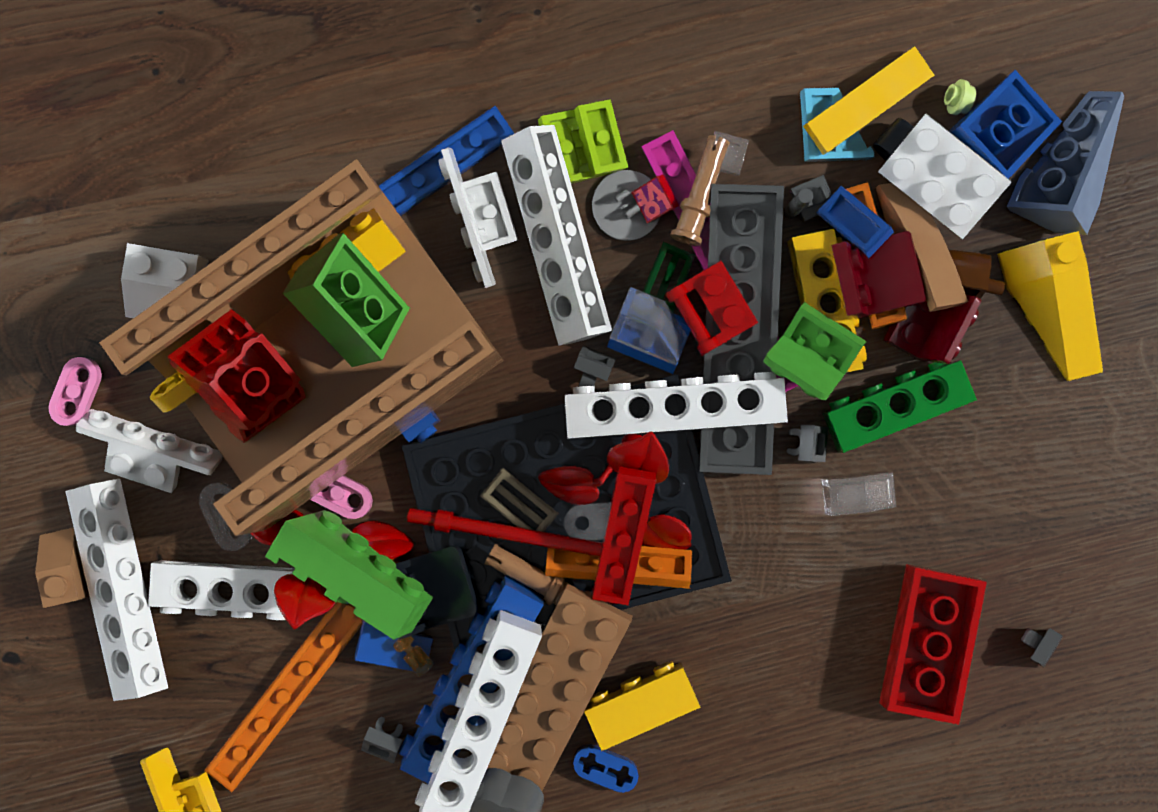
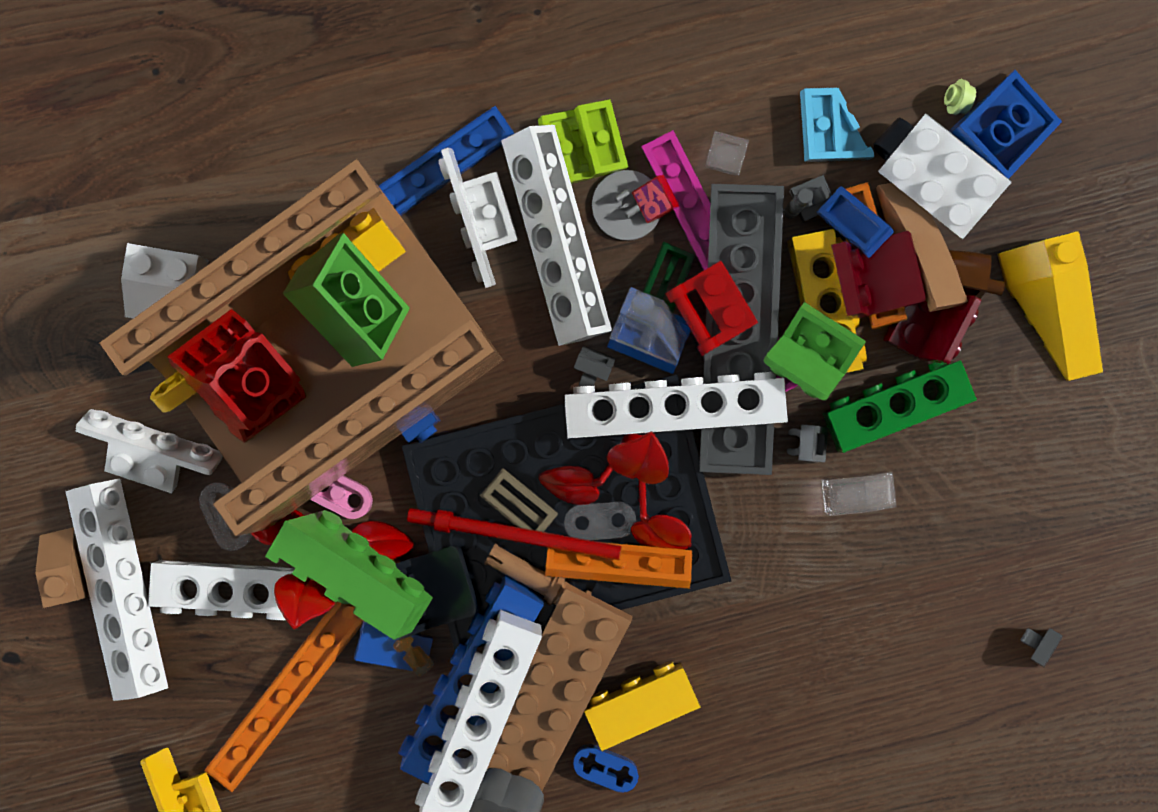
bright pink plate [49,357,102,426] -> none
dark grey tile [361,717,403,764] -> none
red plate [592,466,656,605] -> none
medium nougat pin [670,135,730,246] -> none
yellow tile [803,46,935,155] -> none
red brick [879,564,987,725] -> none
sand blue wedge [1007,91,1124,235] -> none

